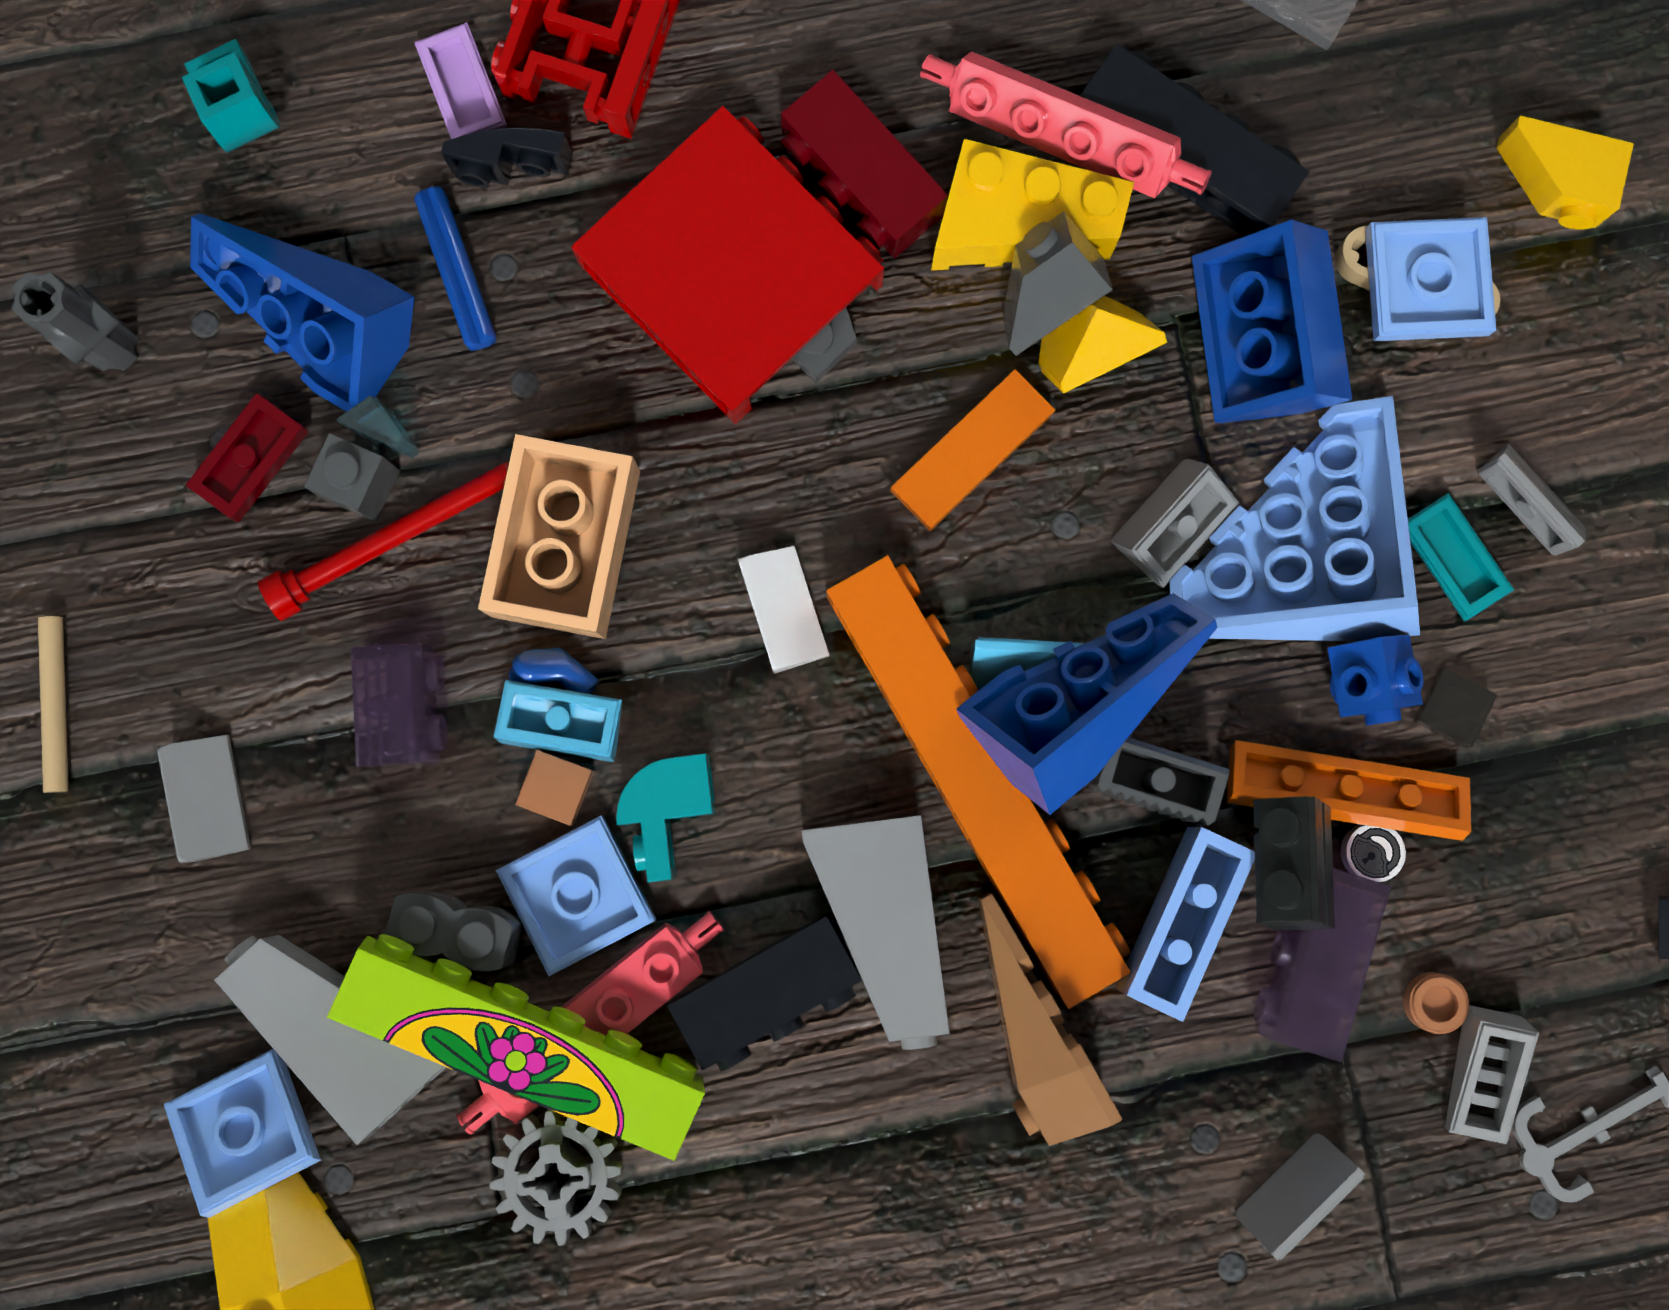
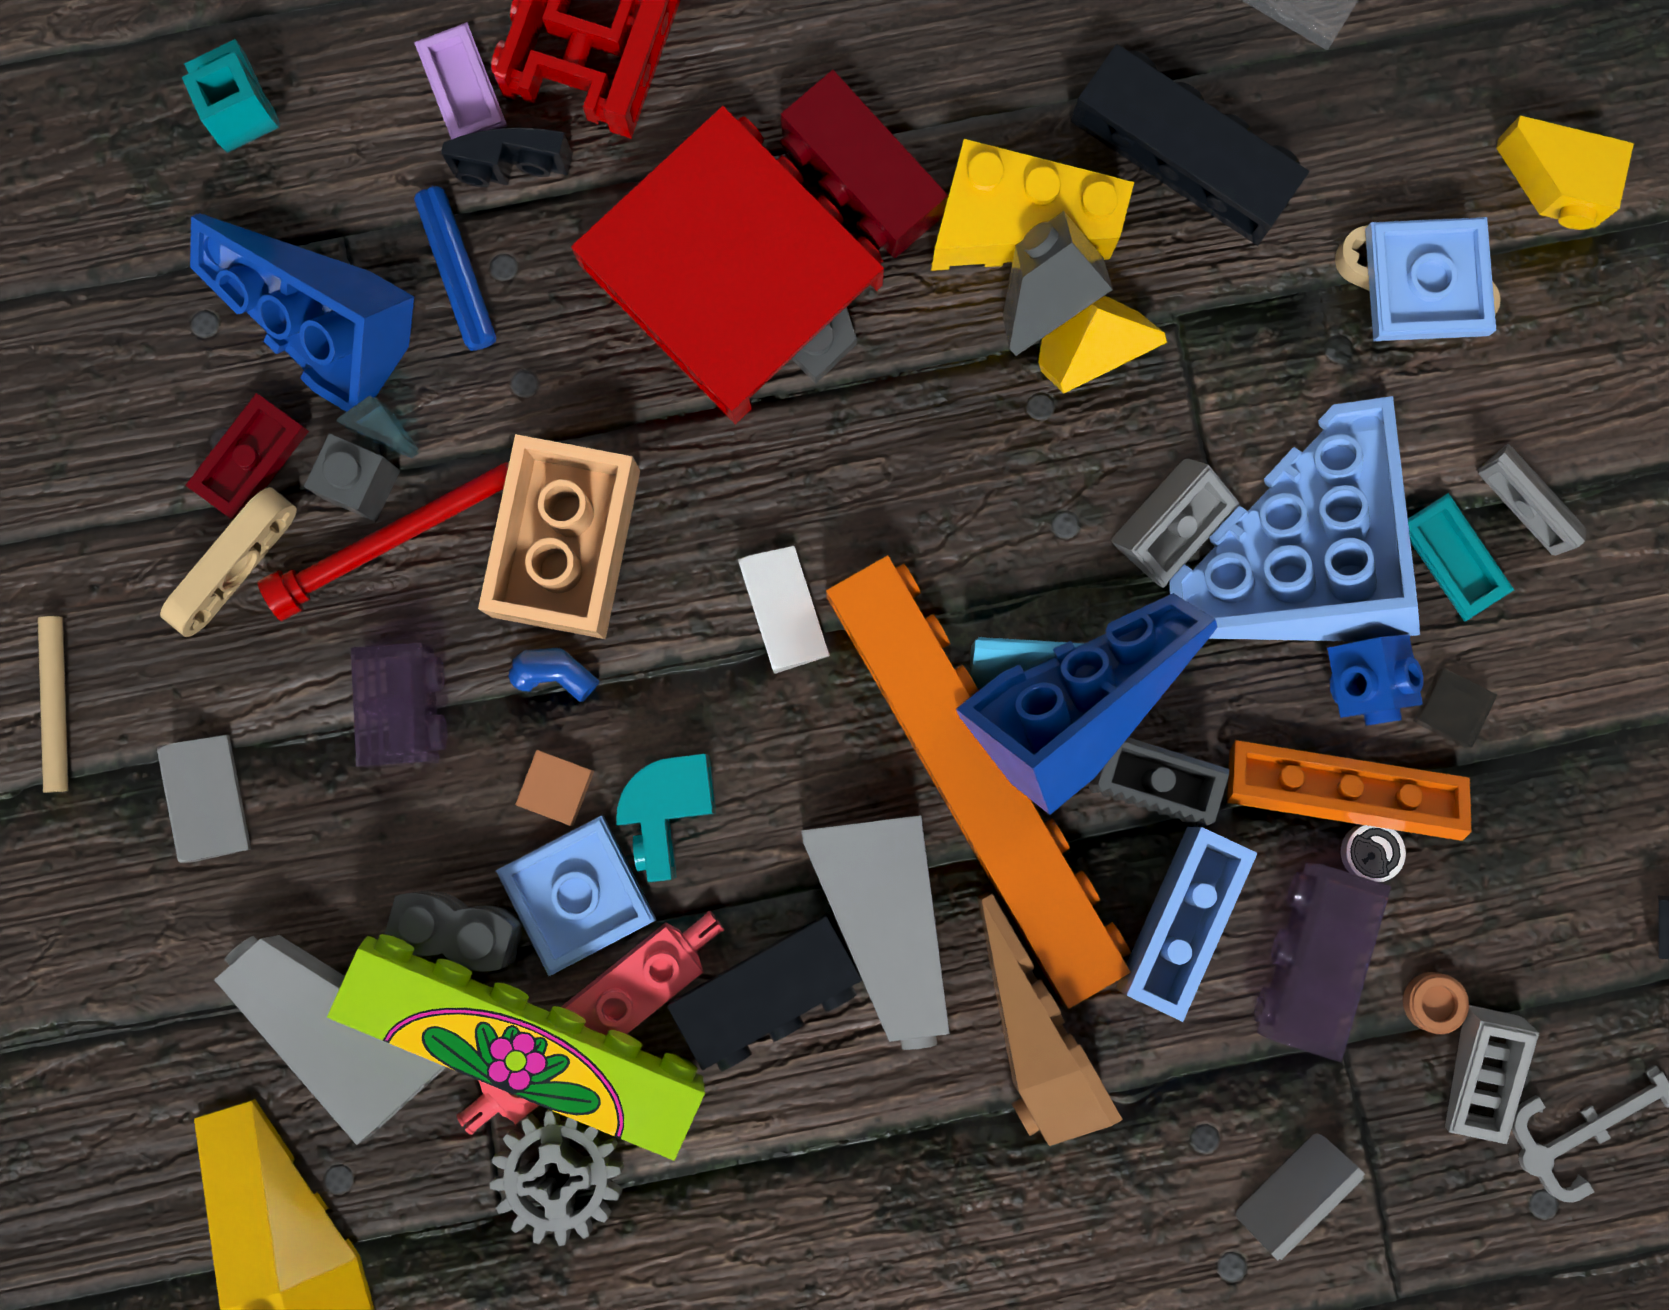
dark grey piece [11,272,138,371] -> none
light blue tile [164,1049,321,1218] -> none
medium azure slope [493,680,622,762] -> none
orange tile [890,369,1055,531] -> none
coral plate [920,51,1212,198] -> none
blue slope [1192,220,1352,423] -> none
pearl dark grey brick [1253,796,1335,930] -> none
none -> tan beam [160,487,297,637]

